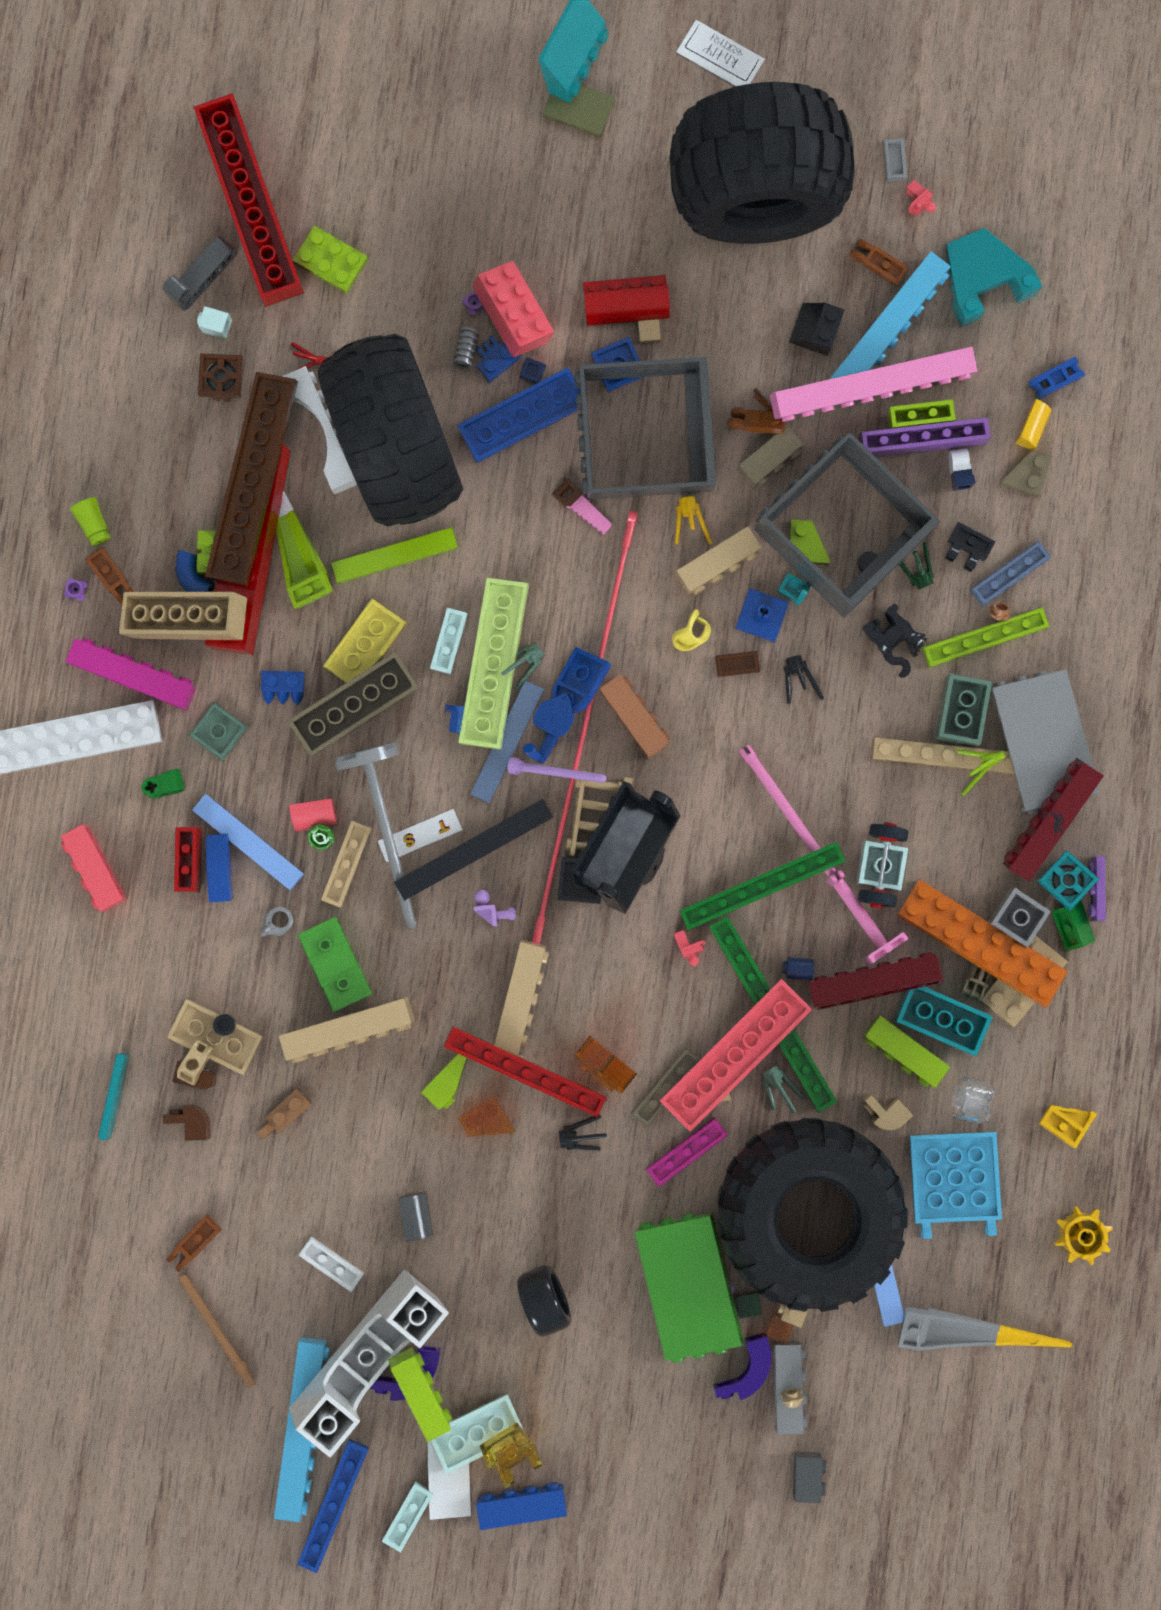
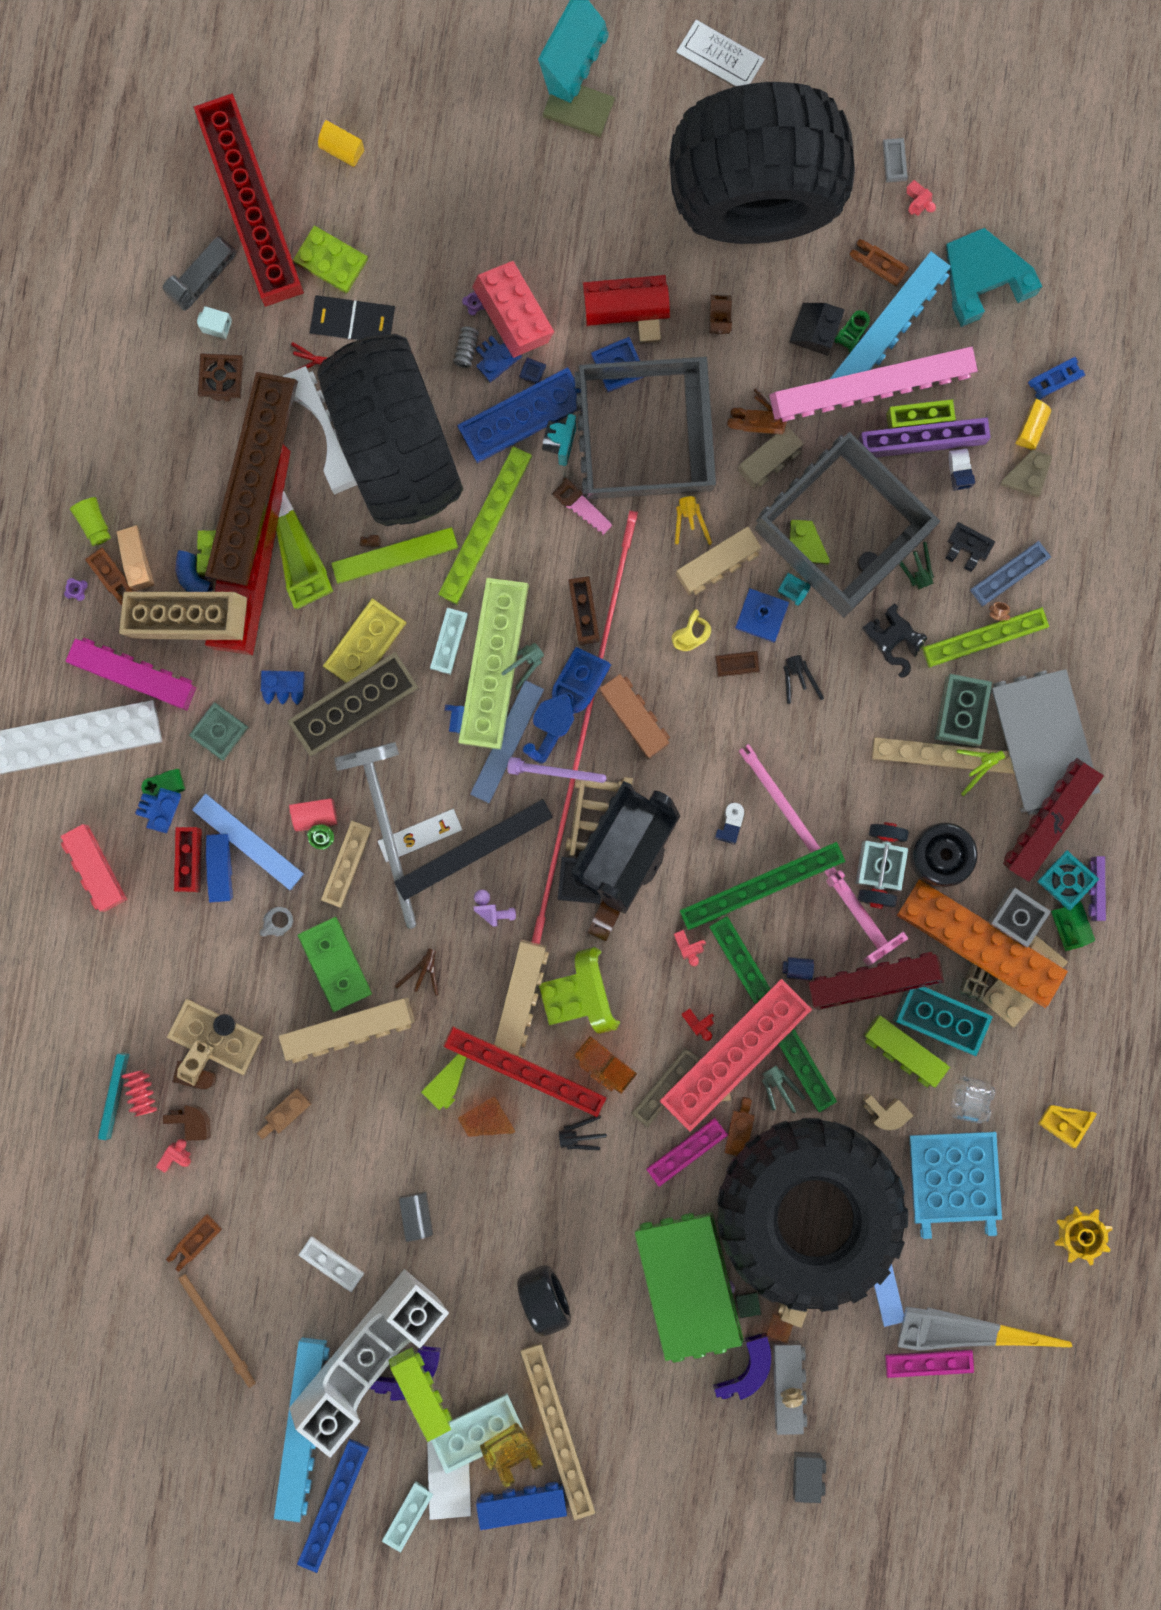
none -> light nougat slope [117,525,155,591]
none -> coral piece [121,1069,157,1117]
none -> blue hinge [135,788,181,833]
none -> coral piece [156,1139,191,1173]
none -> black sticker [310,295,395,340]
none -> yellow brick [318,120,364,167]
none -> reddish brown tile [359,535,381,547]
none -> reddish brown plant [394,948,439,996]
none -> lime plate [438,446,532,605]
none -> tan plate [521,1343,595,1520]
none -> lime piece [539,947,620,1034]
none -> teal piece [542,414,577,466]
none -> reddish brown brick [568,576,600,646]
none -> reddish brown brick [587,900,620,941]
none -> red piece [681,1008,715,1041]
none -> reddish brown brick [709,295,732,334]
none -> leg [714,803,744,845]
none -> dark orange plate [724,1097,755,1156]
none -> green piece [834,310,870,353]
none -> dark pink tile [885,1349,974,1378]
none -> black wheel [910,822,978,887]

